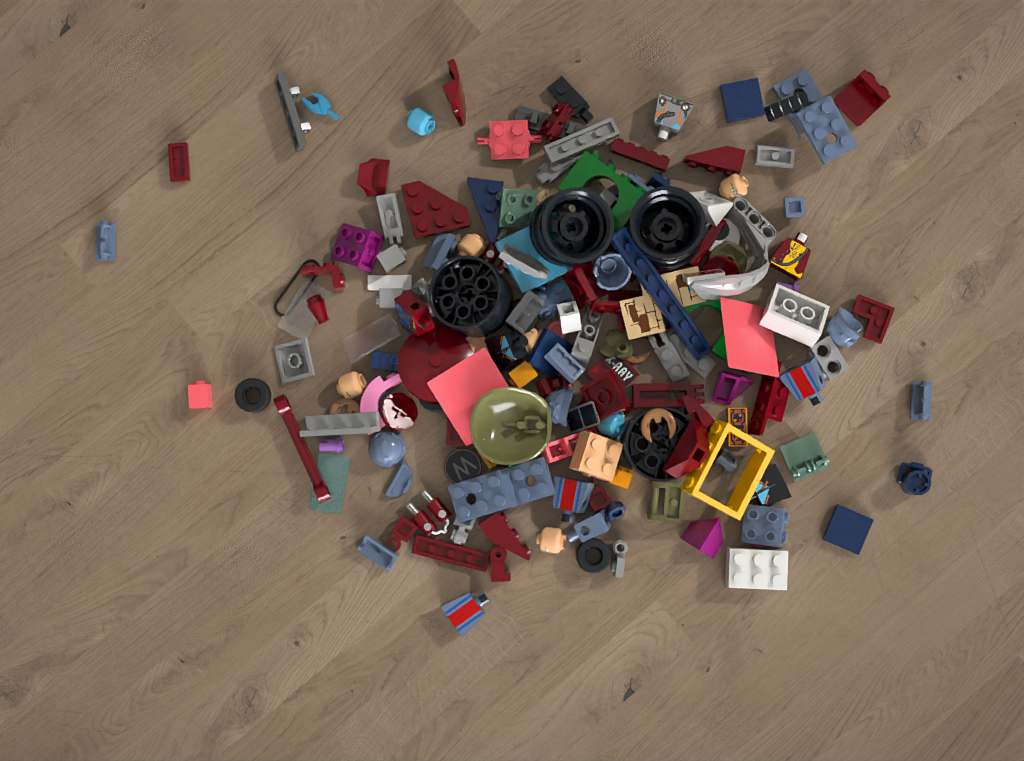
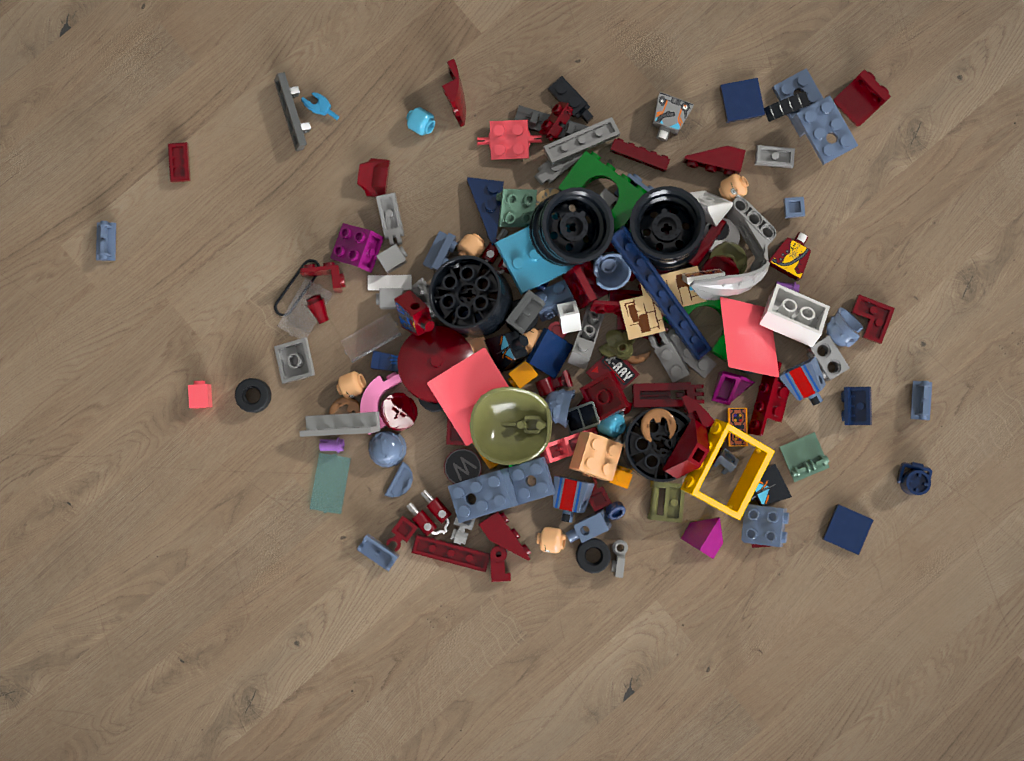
dark red piece [273,394,332,503] -> none
dark red plate [401,181,471,240] -> none
torso [441,591,490,637] -> none
light grey hinge [499,243,549,280] -> none
sand blue plate [544,343,585,384] -> none
dark blue tile [646,172,671,188] -> none
white brick [725,547,788,590] -> none
none -> dark blue bracket [841,386,872,425]

